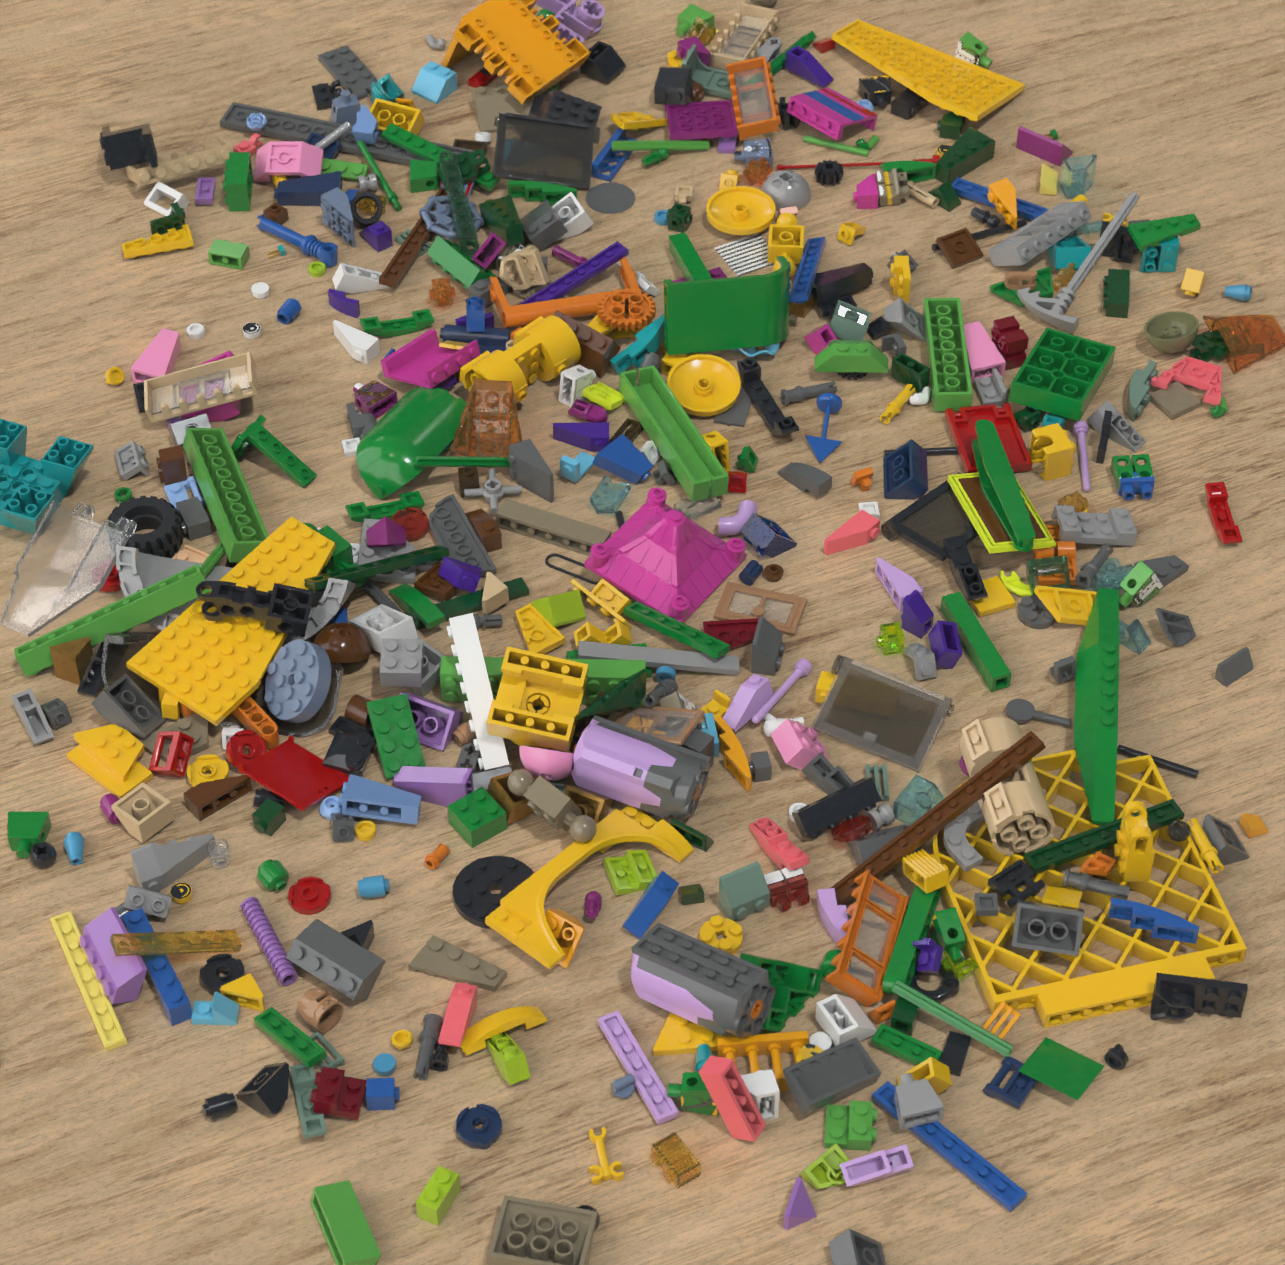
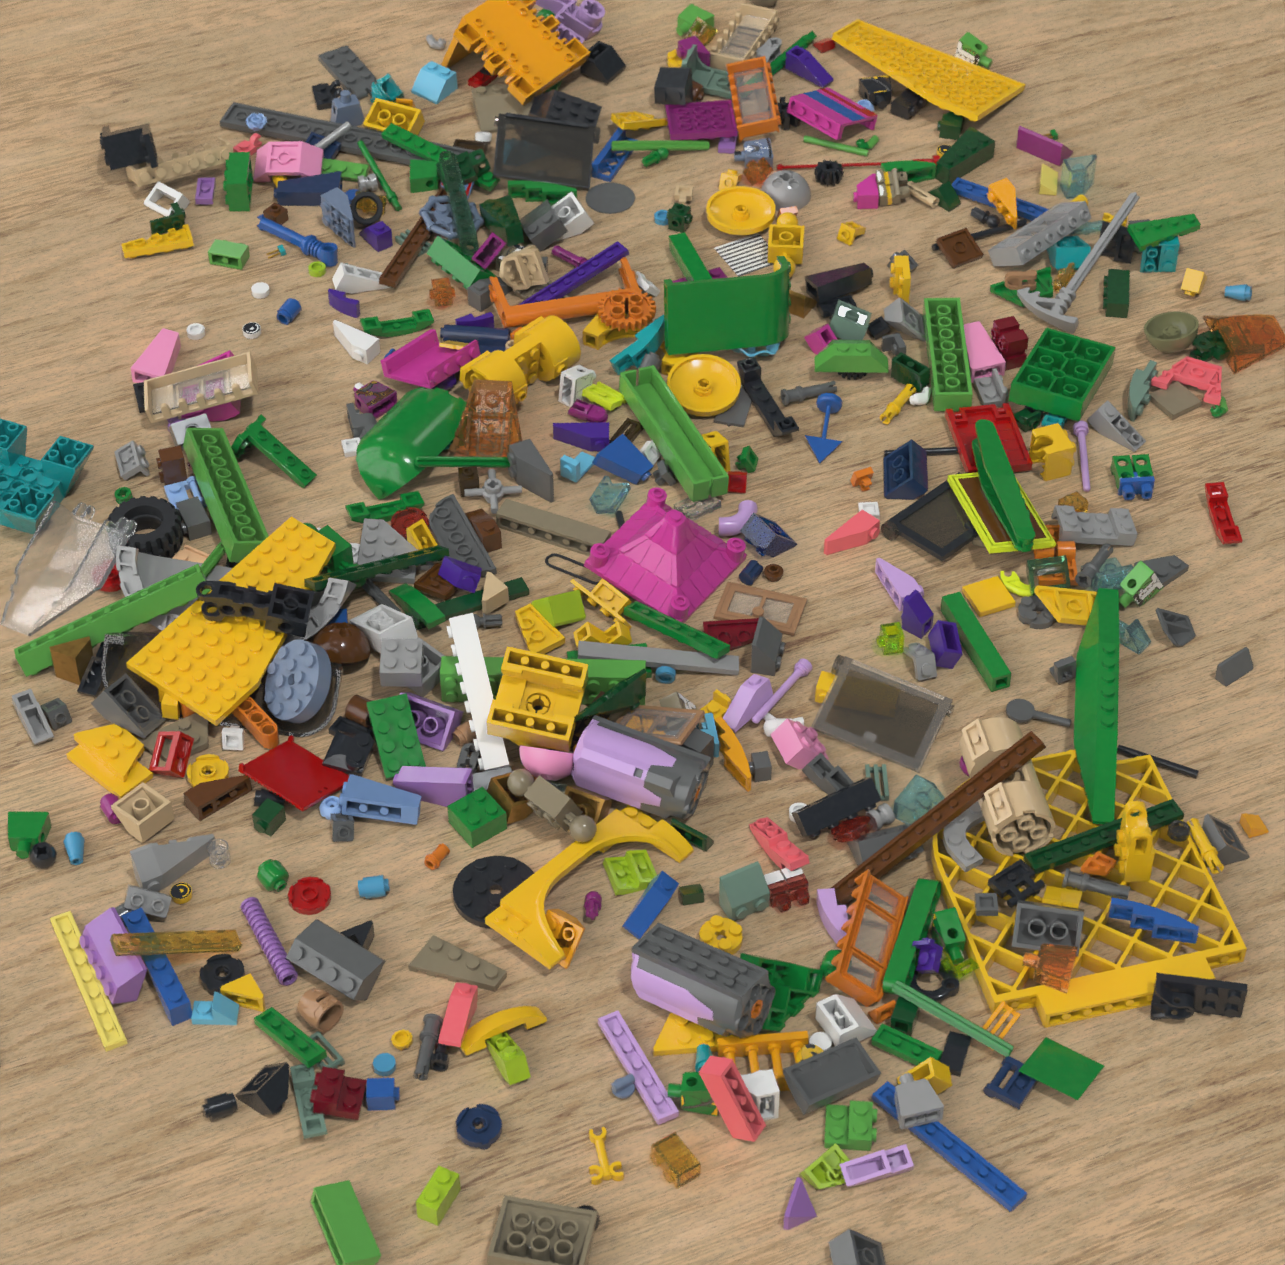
yellow tile [105,367,125,386] -> none
red plate [226,730,267,769] -> none
medium blue slope [352,105,379,145] -> none
yellow tile [355,820,377,841] -> none
magenta slope [366,516,406,547] -> none
blue slope [466,296,485,332] -> none
reddish brown slope [553,310,621,378] -> none
dark grey pin [643,678,678,707] -> none
dark grey slope [777,462,832,497] -> none
blue plate [789,237,826,303] -> none
yellow brick [902,849,950,894] -> none
black slope [943,535,988,601] -> none
black tile [1096,410,1112,464] -> none
black tile [1104,1044,1129,1070] -> none
none -> yellow slope [406,519,438,550]
none -> clear orange torso [1022,943,1078,993]

